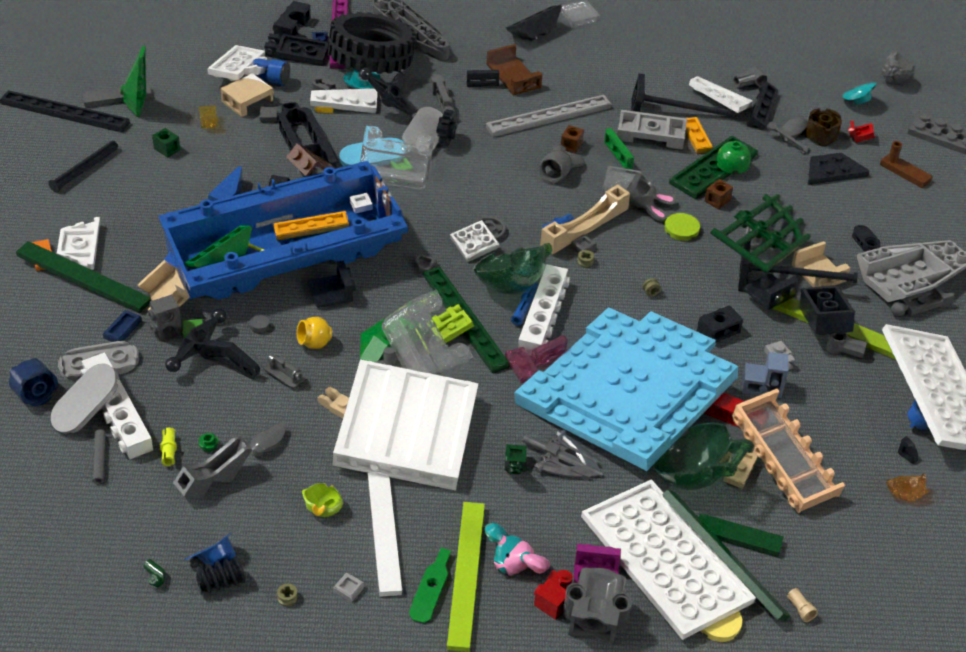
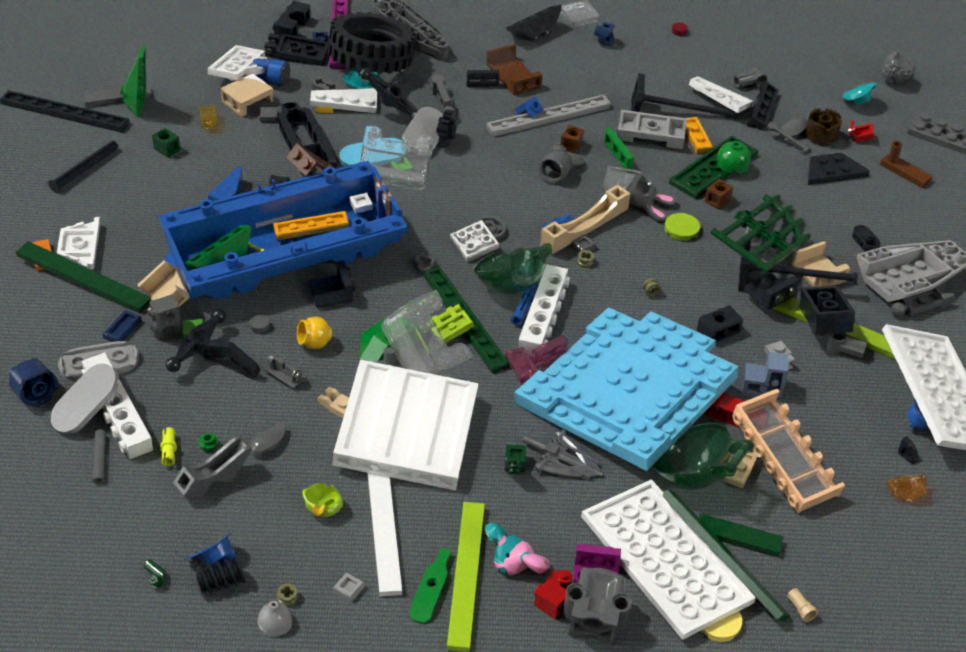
none -> light grey helmet [257,601,293,637]
none -> blue bracket [515,97,544,117]
none -> dark blue piece [594,22,615,45]
none -> dark red tile [672,22,688,36]

